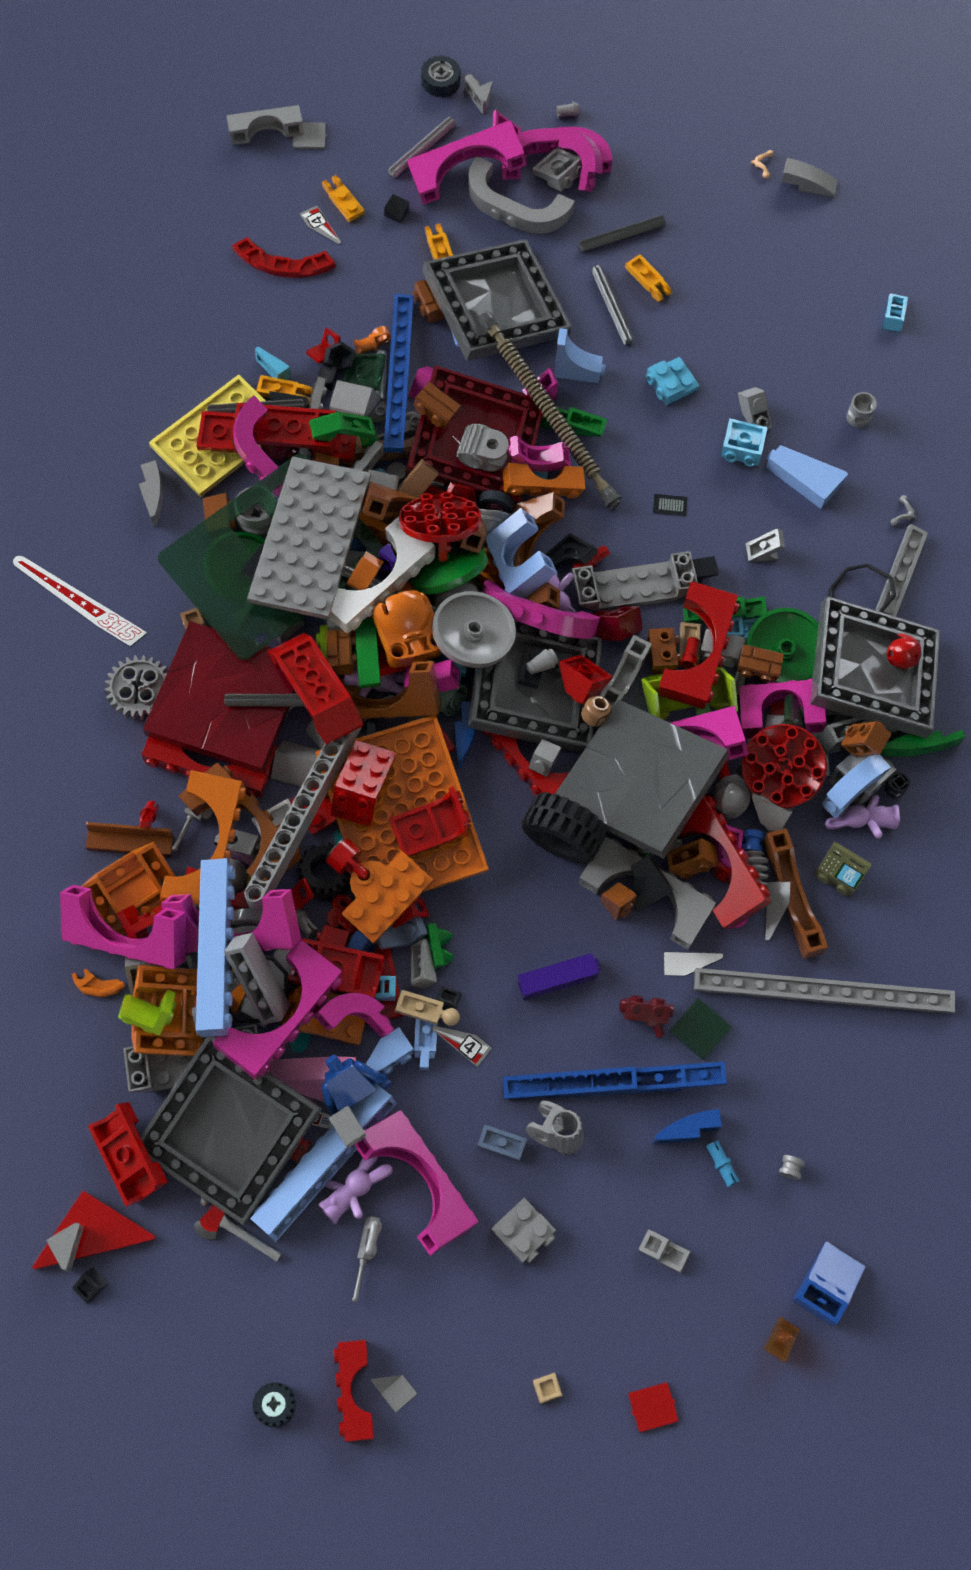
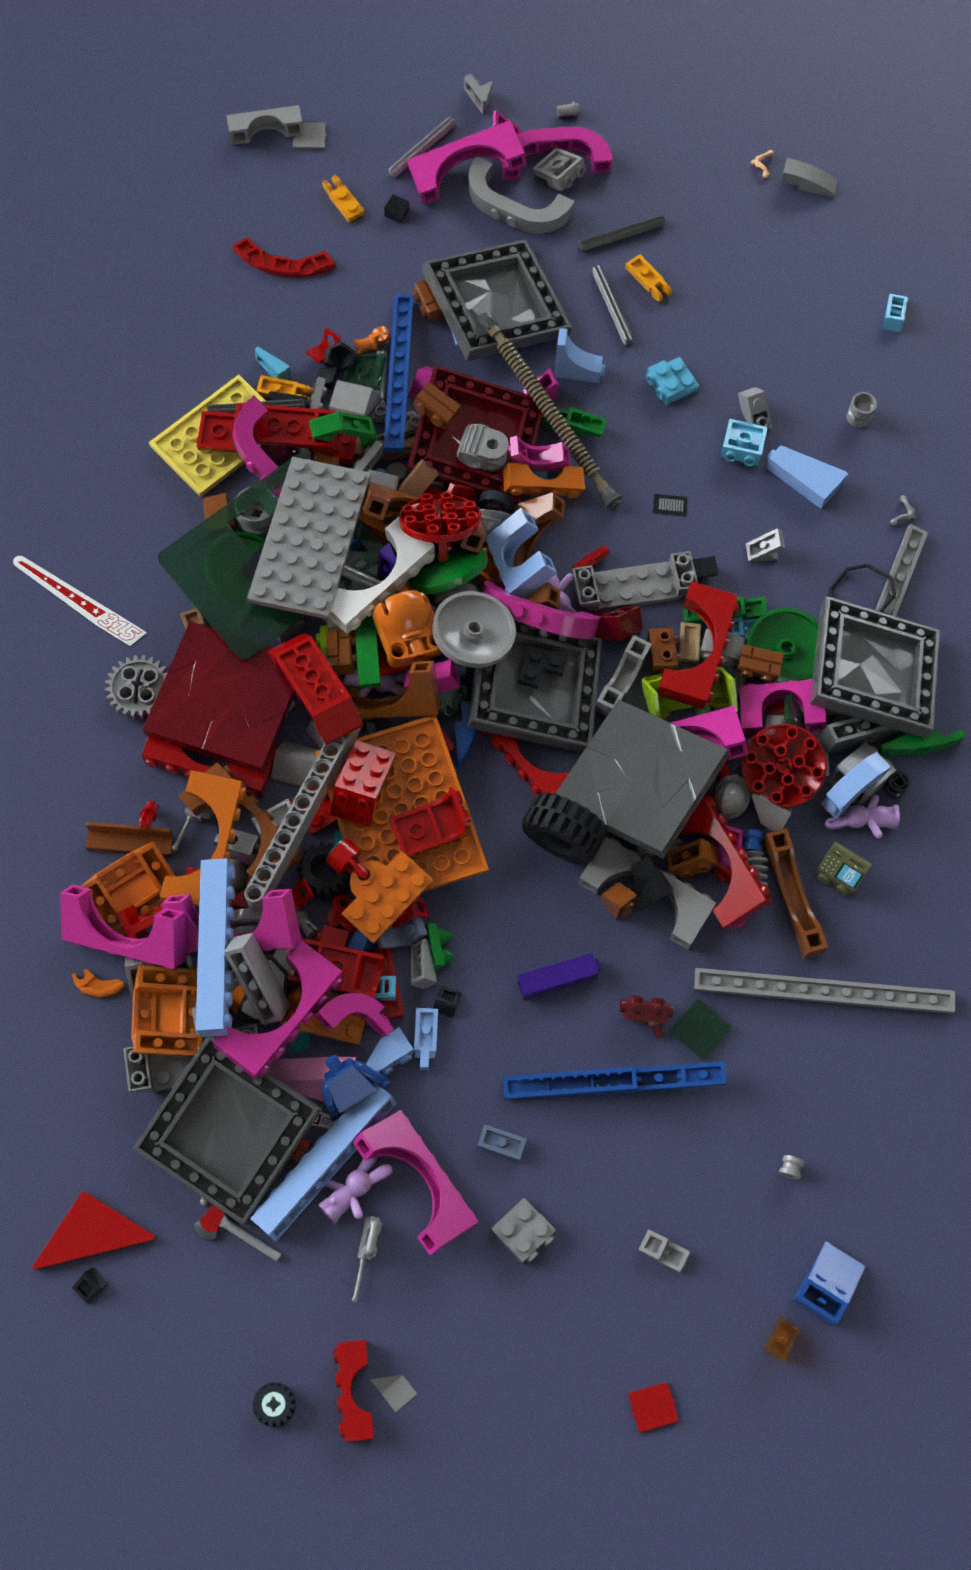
light grey slope [46,1223,84,1272] -> none
red piece [88,1102,168,1207] -> none
lime bracket [118,989,177,1036] -> none
light grey slope [139,460,163,526] -> none
dark grey axle [224,694,304,706] -> none
sticker [299,206,342,244] -> none
light grey slope [329,1106,367,1149] -> none
orange slope [346,551,384,590] -> none
tan plate [395,990,460,1026] -> none
black wheel [421,55,461,97] -> none
light orange hinge [425,223,453,260] -> none
sticker [431,1026,492,1067] -> none
light grey cone [526,649,559,675] -> none
light grey piece [526,1101,584,1155] -> none
light grey brick [528,739,561,777] -> none
tan tile [533,1373,563,1404] -> none
black tile [545,533,598,570] -> none
dark pink arch [558,128,603,192] -> none
red slope [559,654,613,704] -> none
medium nougat head [581,696,611,727] -> none
blue slope [653,1109,722,1144] -> none
white sticker [664,952,723,976] -> none
red pin [680,637,700,669] -> none
dark azure pin [706,1140,740,1187] -> none
light grey sticker [765,882,790,940] -> none
dark orange brick [841,721,891,757] -> none
red helmet [887,633,922,669] -> none

